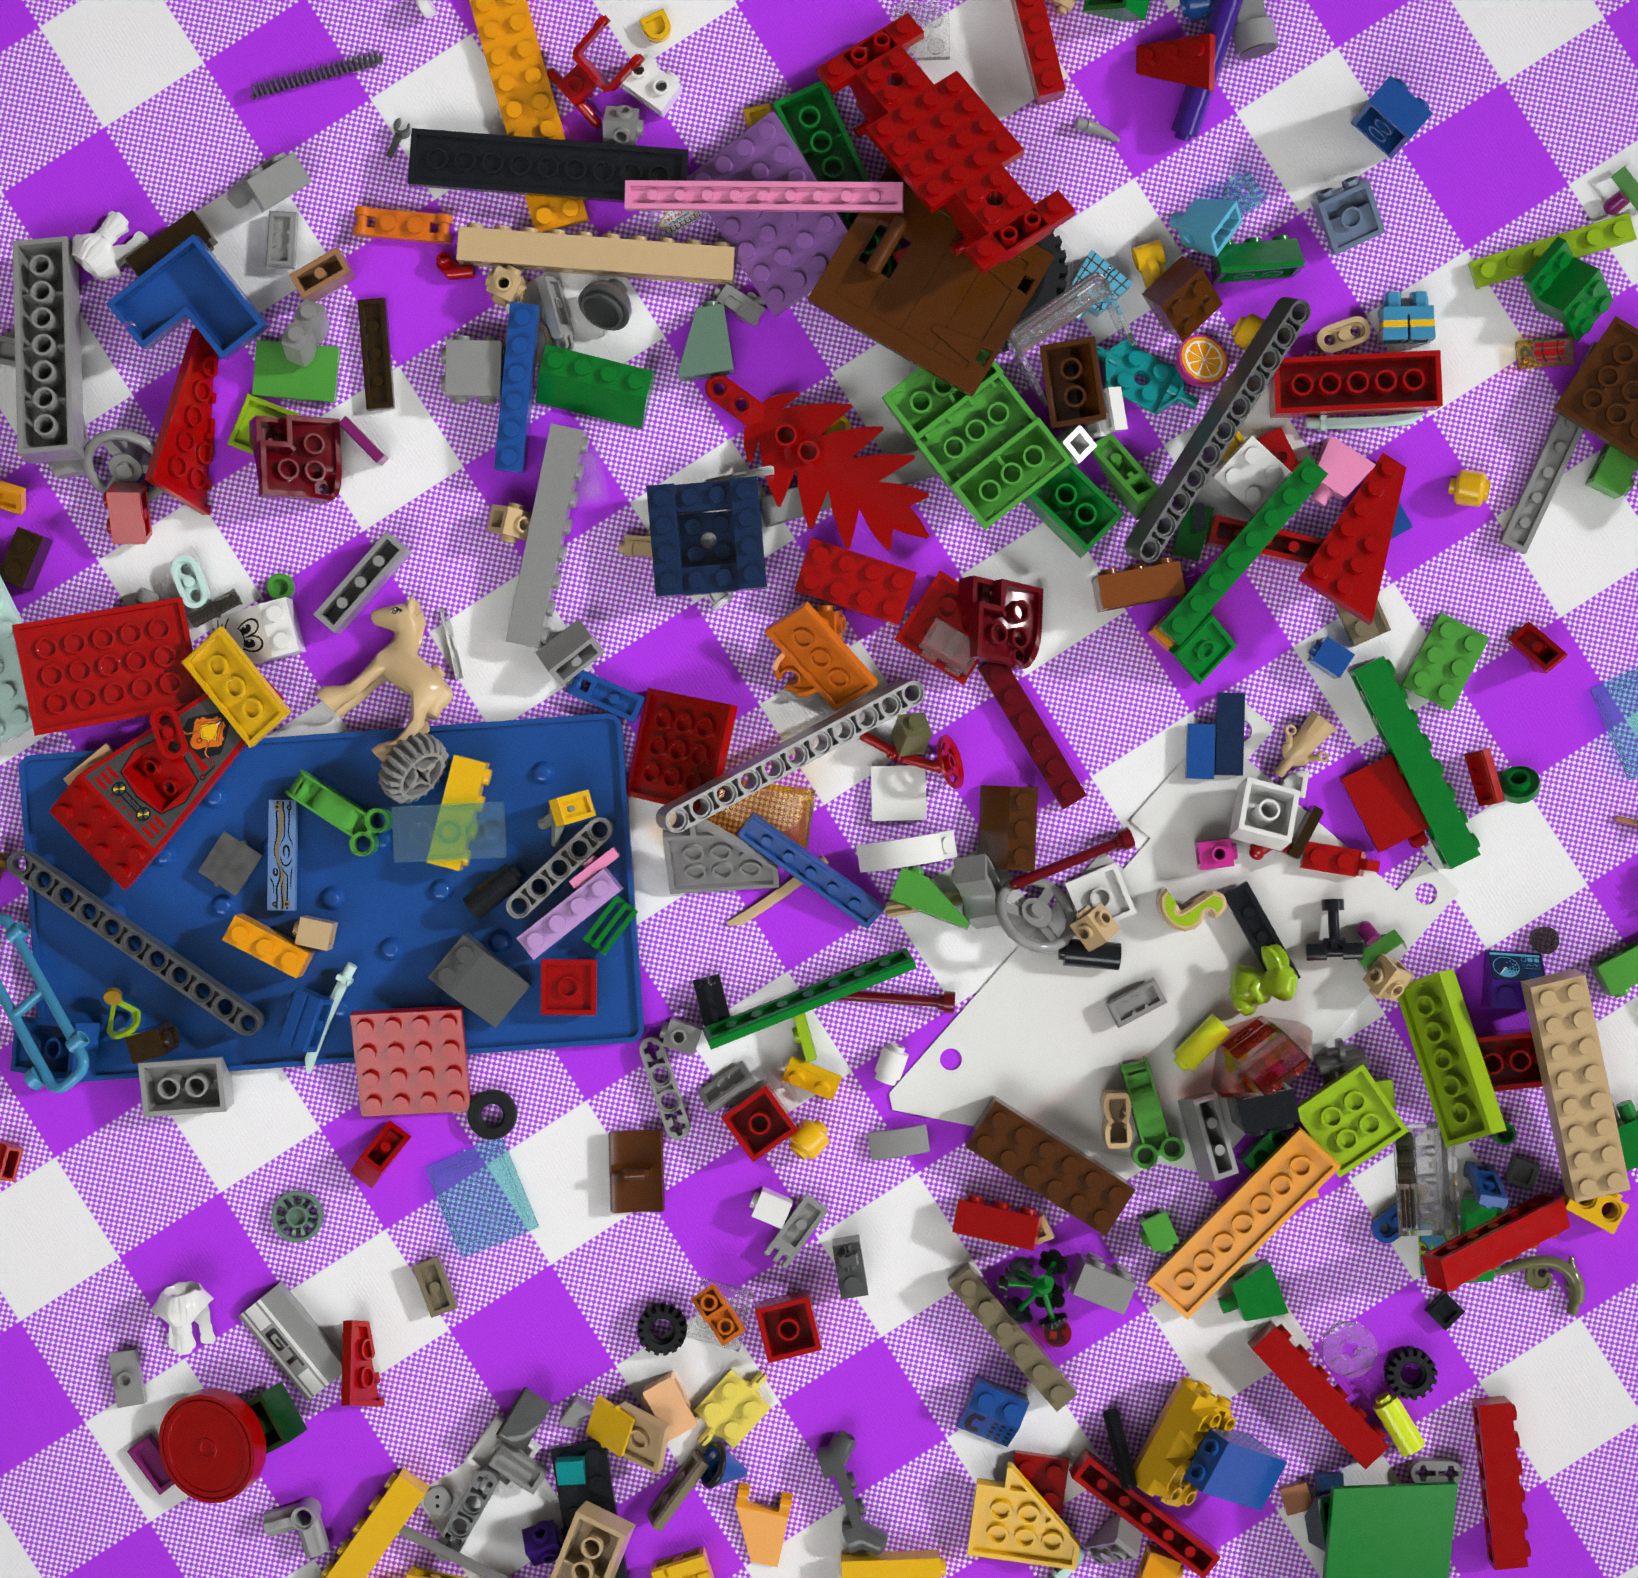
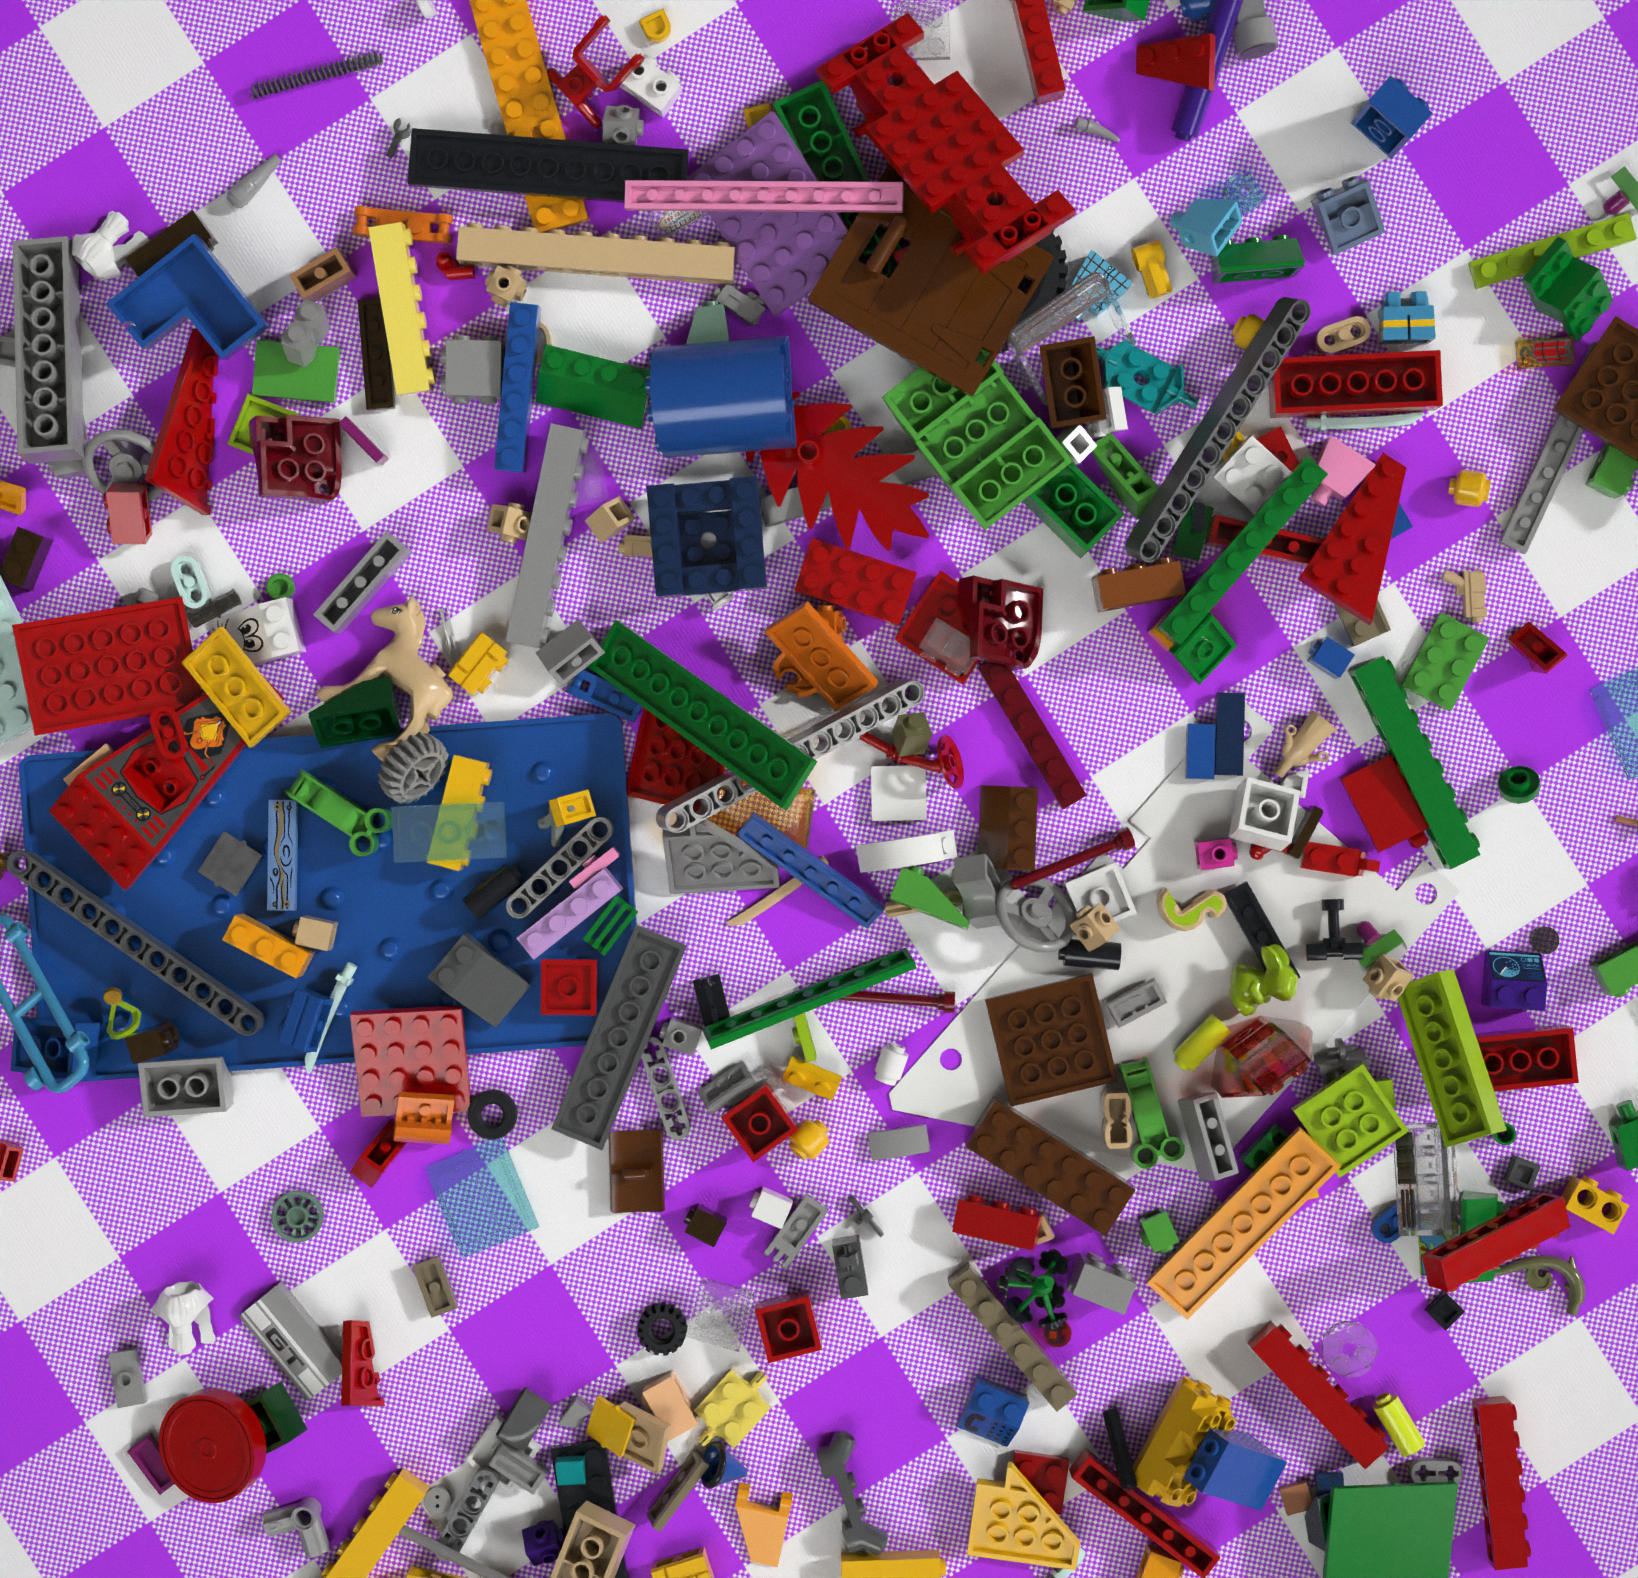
light grey brick [244,152,312,213] -> none
light grey plate [266,211,299,269] -> none
light grey hinge [536,275,574,350] -> none
dark grey piece [578,279,632,331] -> none
orange slope [691,1283,747,1346] -> none
white piece [705,465,774,482] -> none
light grey slope [1084,1516,1142,1565] -> none
reddish brown brick [1142,256,1223,342] -> none
tile [1175,334,1229,389] -> none
green torso [1217,1258,1289,1321] -> none
black brick [1225,1078,1301,1136] -> none
black tyre [1383,1346,1438,1400] -> none
blue plate [1463,1161,1509,1209] -> none
red plate [1464,748,1505,807] -> none
tan brick [1521,969,1631,1202] -> none
none -> dark green slope [308,677,403,748]
none -> light yellow brick [368,222,436,396]
none -> orange brick [393,1092,454,1145]
none -> yellow brick [447,631,510,696]
none -> dark grey plate [551,924,687,1150]
none -> tan brick [585,496,636,543]
none -> green plate [588,620,818,810]
none -> blue cylinder [645,336,797,458]
none -> dark brown brick [683,1204,728,1247]
none -> dark grey piece [848,1195,884,1238]
none -> reddish brown plate [985,973,1118,1107]
none -> tan piece [1441,569,1487,623]

